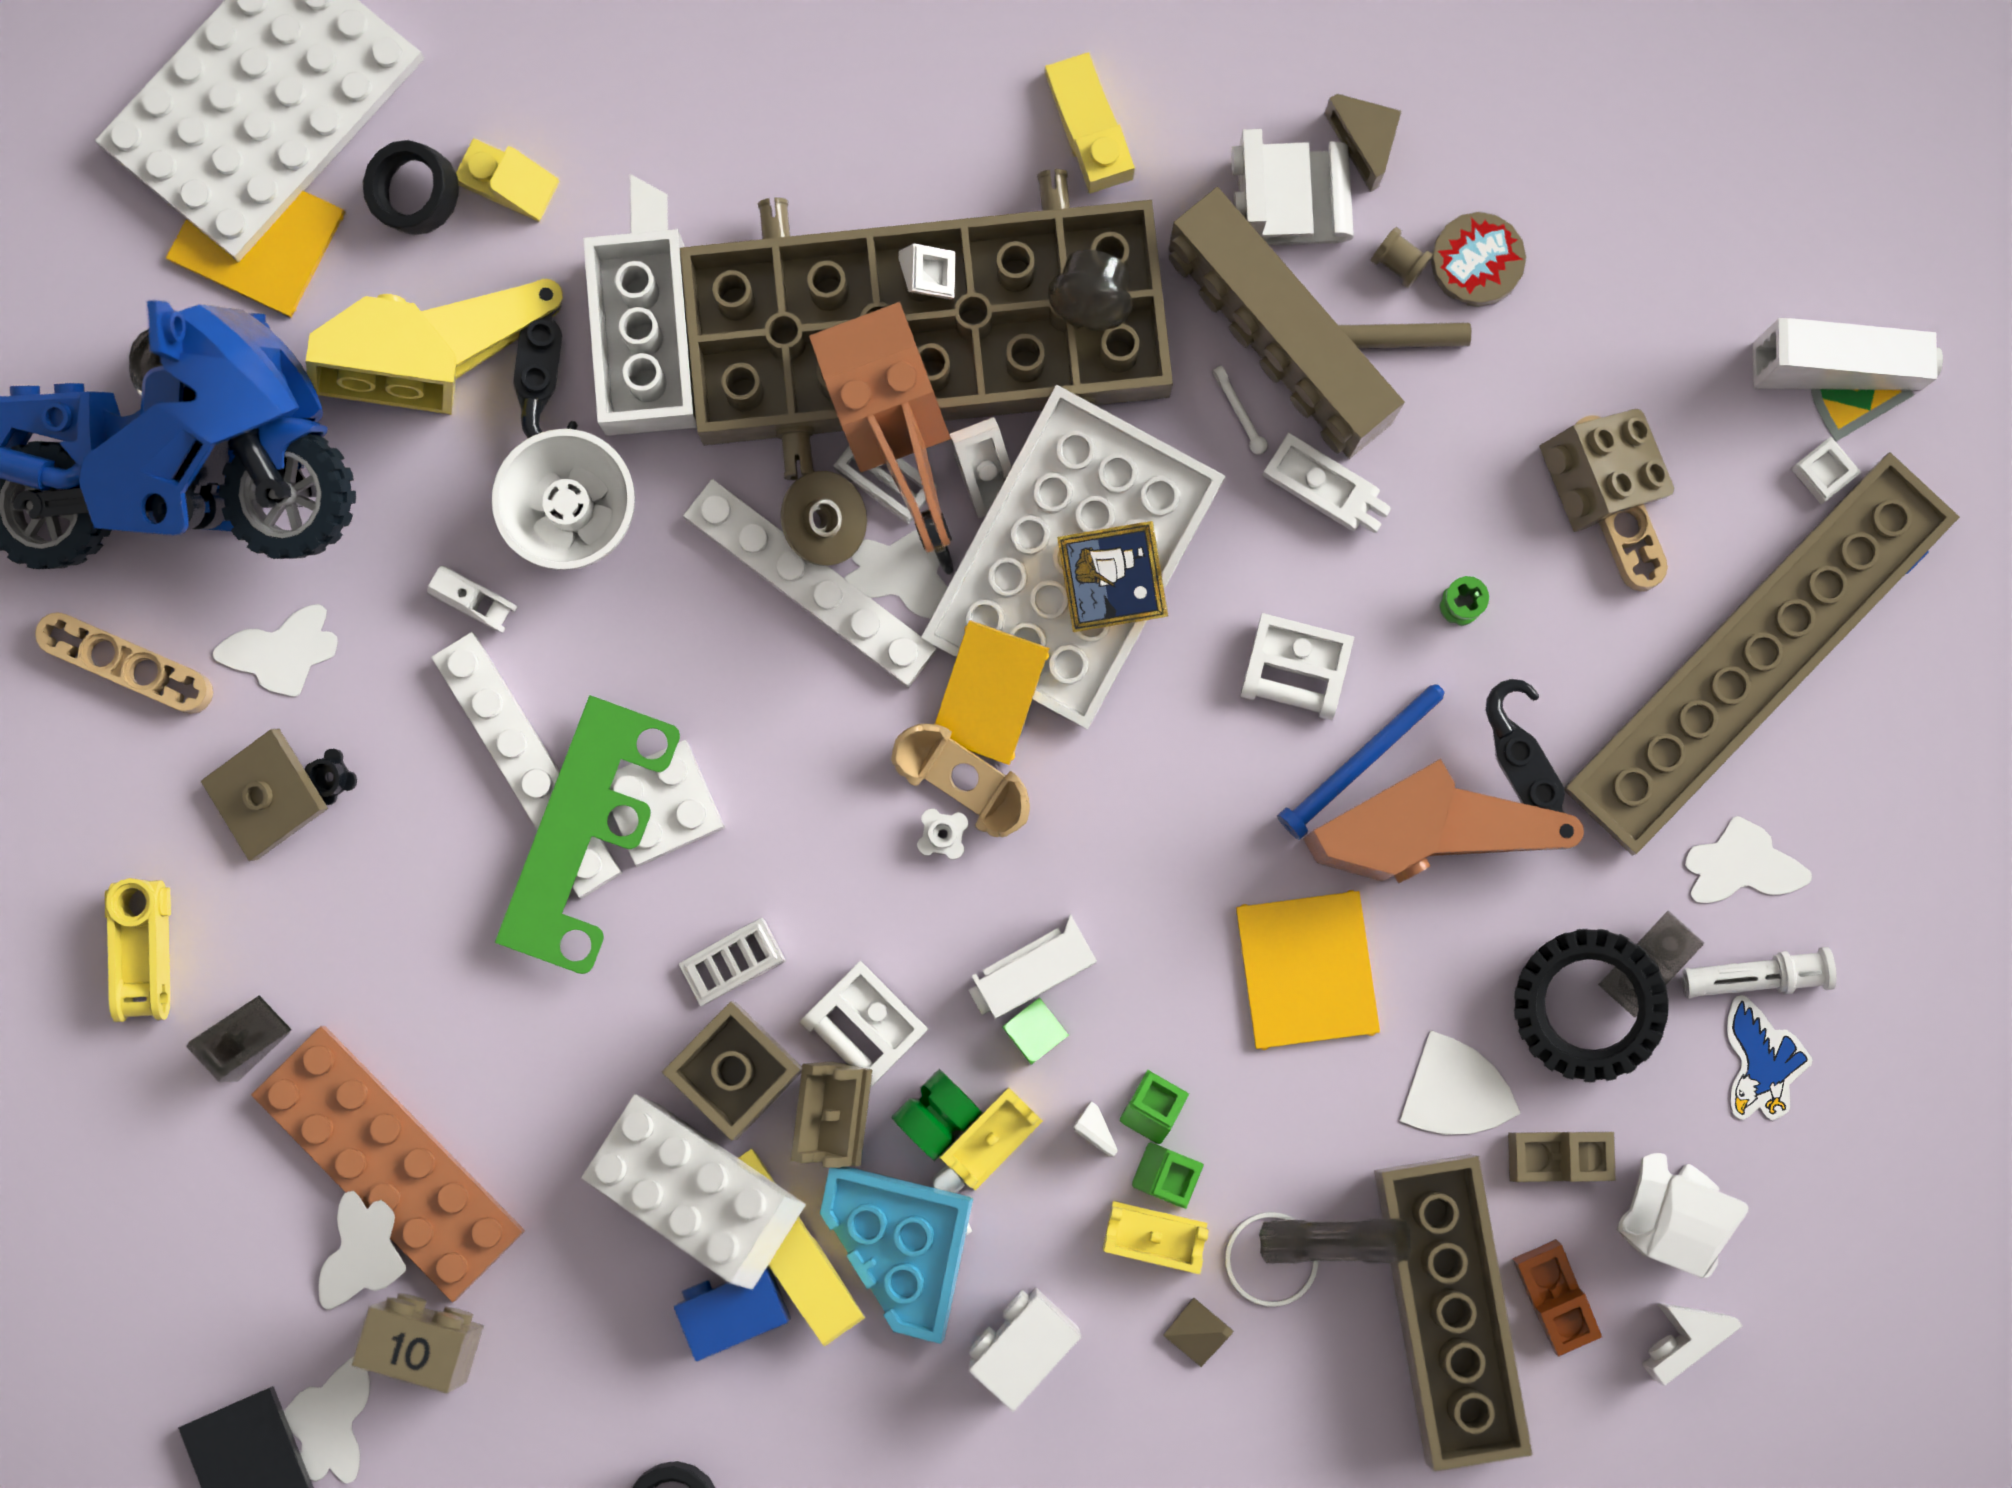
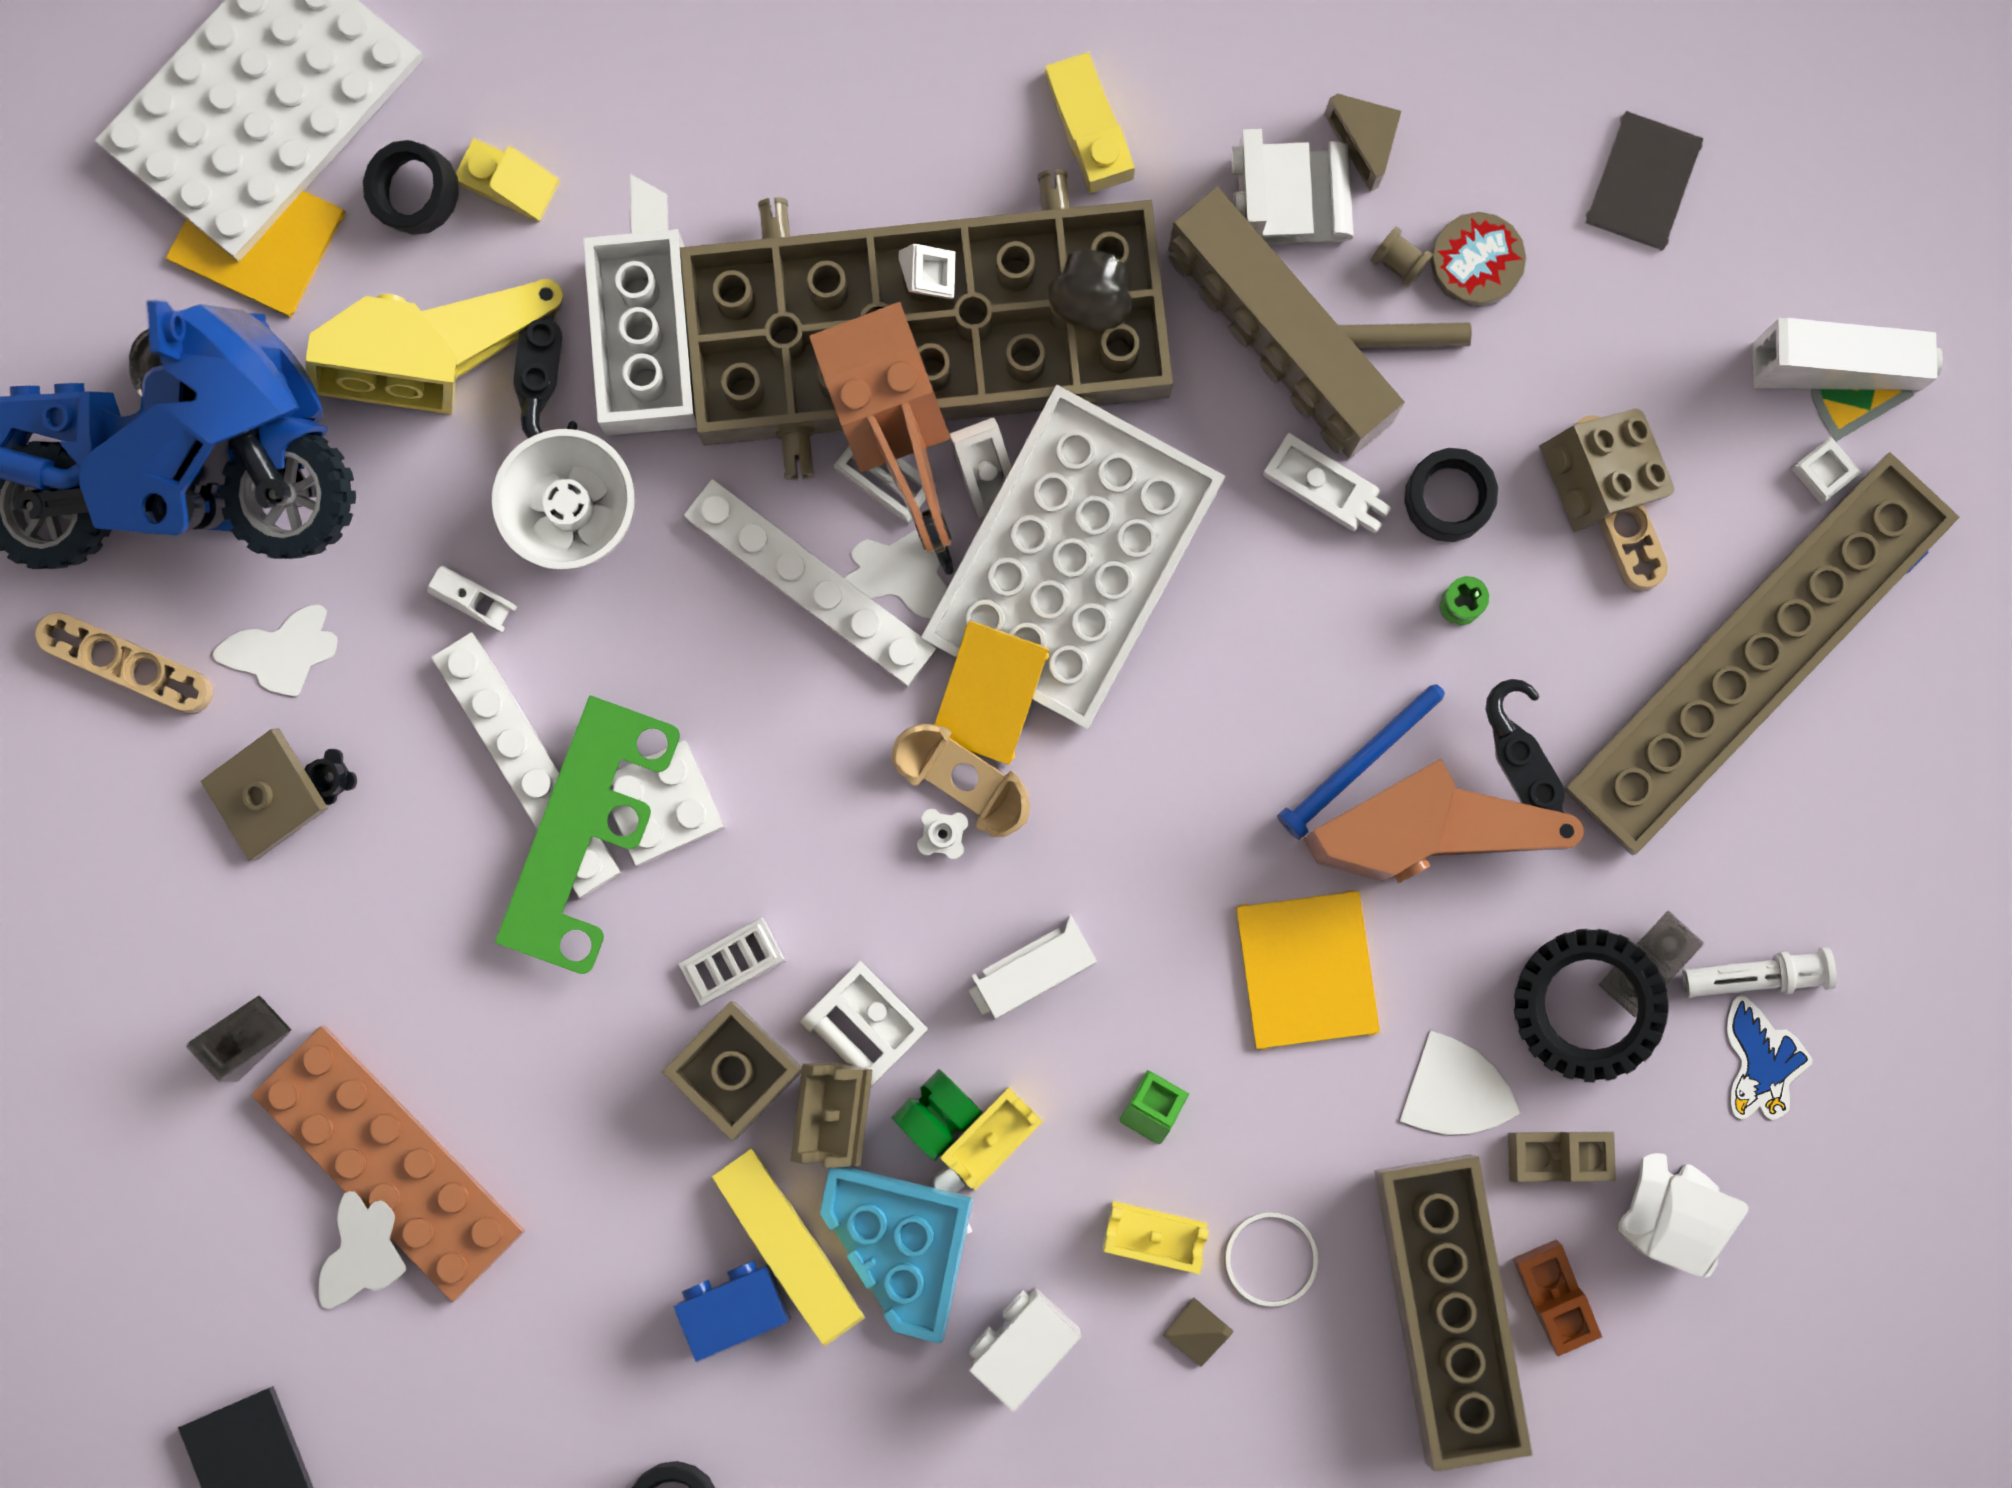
light yellow piece [104,878,171,1022] -> none
white sticker [284,1356,370,1484] -> none
dark tan brick [351,1293,484,1394] -> none
white brick [581,1094,806,1290] -> none
dark tan dish [781,471,867,566] -> none
slope [1002,997,1069,1065] -> none
tile [1057,521,1169,632] -> none
white slope [1073,1101,1118,1157] -> none
bright green slope [1132,1142,1204,1209] -> none
white hinge [1212,366,1268,454] -> none
white plate [1240,613,1355,721] -> none
clear smoke axle [1259,1219,1412,1263] -> none
white slope [1642,1303,1742,1385] -> none
white sticker [1685,816,1812,903] -> none
none -> black tyre [1404,448,1499,542]
none -> clear smoke piece [1585,111,1704,251]

